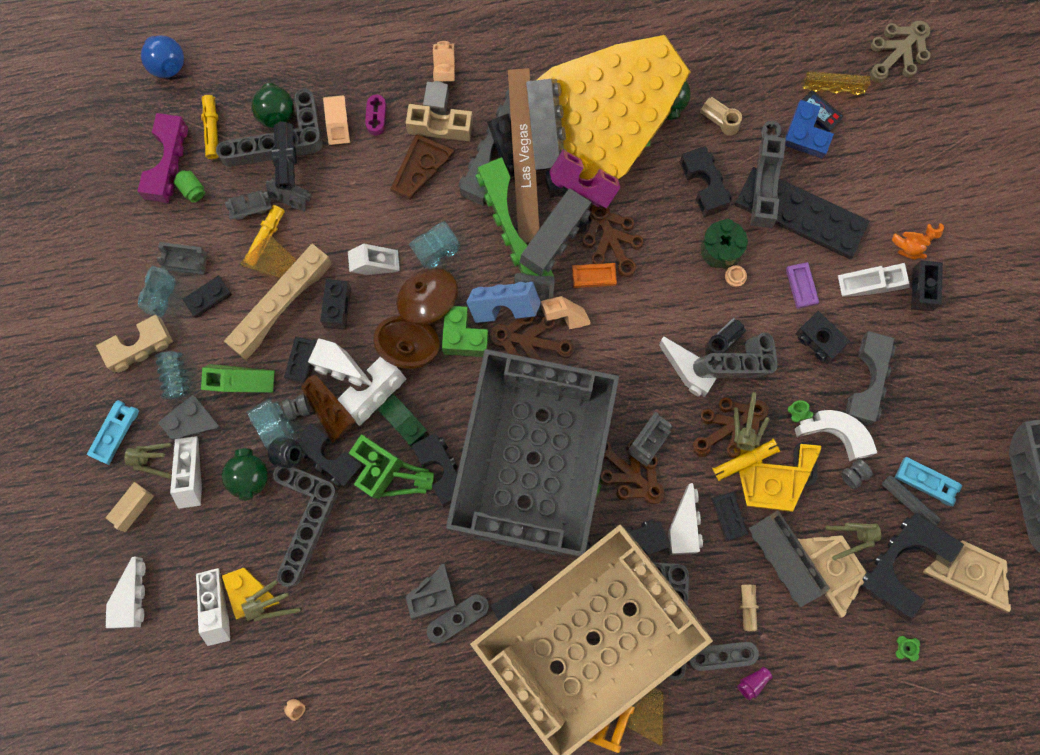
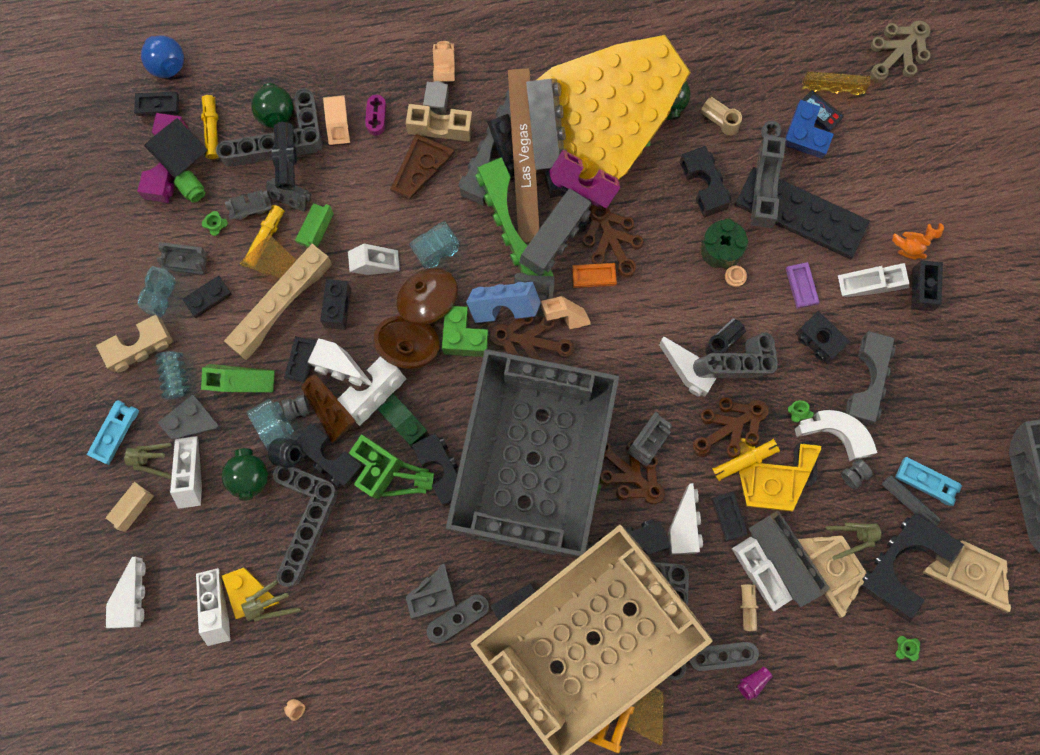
olive plant [734,392,770,451] -> none
none -> black plate [134,92,179,116]
none -> black slope [144,118,207,178]
none -> bright green plate [202,211,228,236]
none -> bright green panel [295,203,334,248]
none -> white slope [732,537,792,611]

